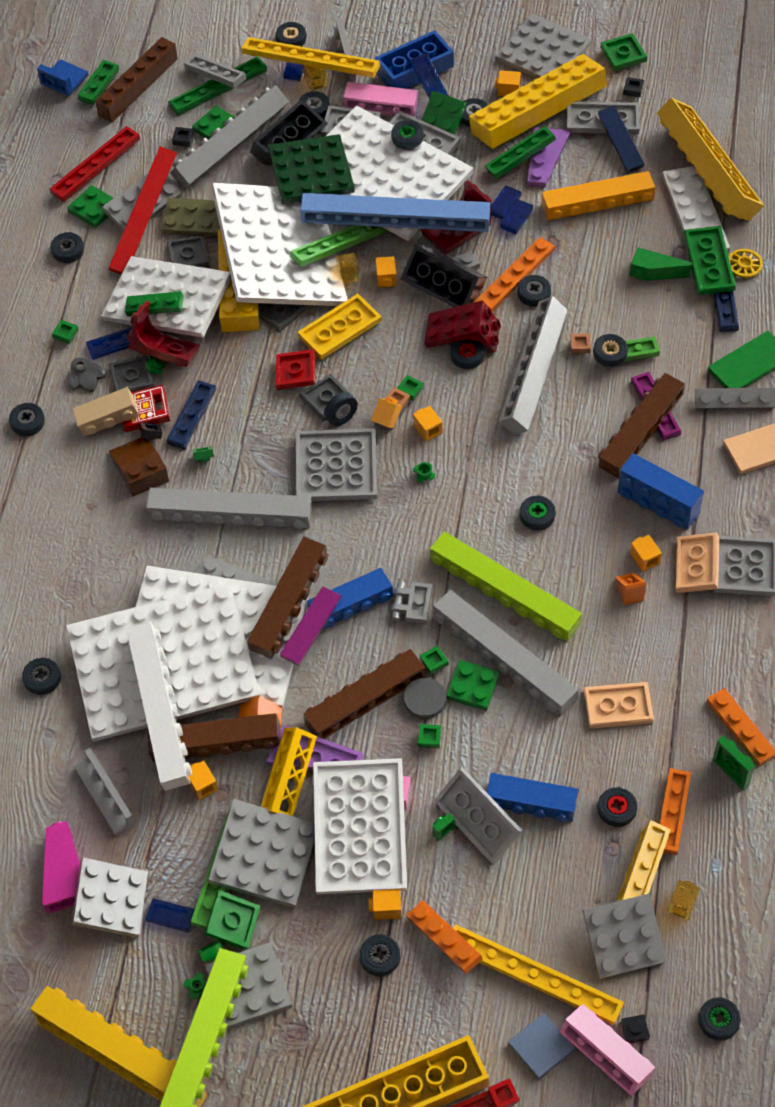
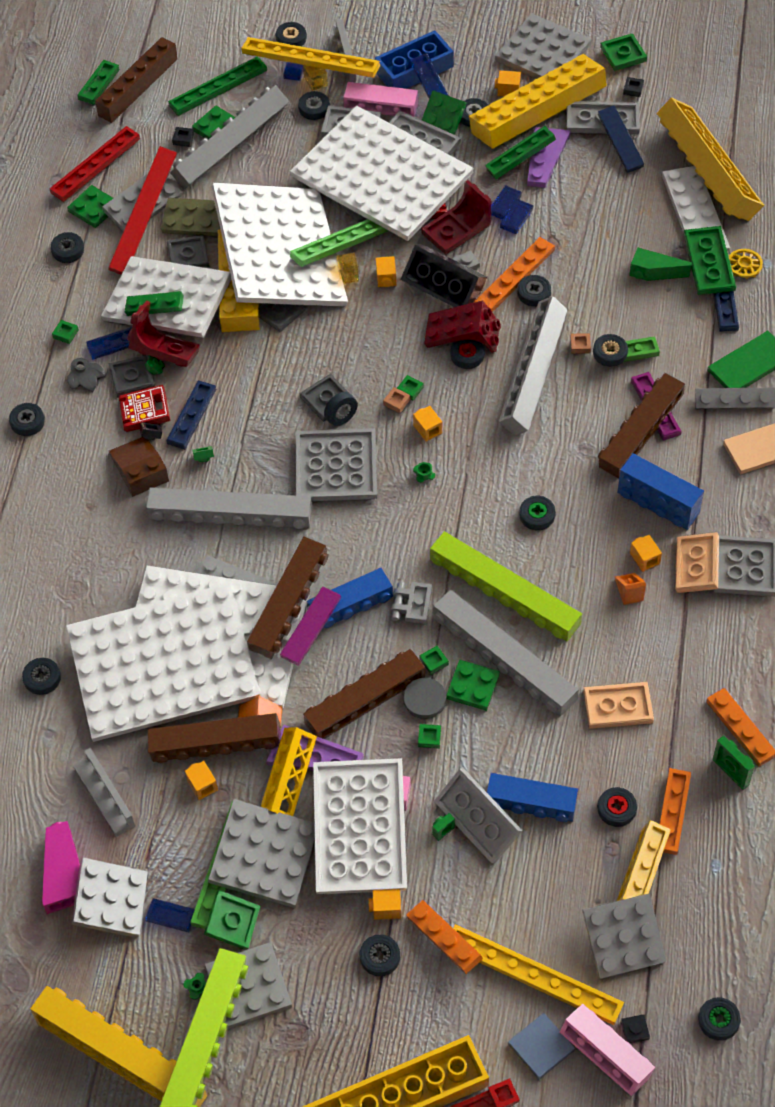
blue bracket [37,59,88,96] -> none
tan brick [73,387,139,437] -> none
white brick [126,622,192,791] -> none
light grey plate [184,54,246,88] -> none
green plate [196,940,223,963] -> none
black slope [250,99,328,166] -> none
dark green plate [268,134,355,204] -> none
red plate [276,349,315,390] -> none
yellow plate [298,294,382,360] -> none
medium blue brick [301,193,490,232] -> none
light orange brick [371,396,402,428] -> none
black bush [391,120,424,150] -> none
light orange brick [541,171,655,221] -> none
clear yellow brick [667,880,700,920] -> none

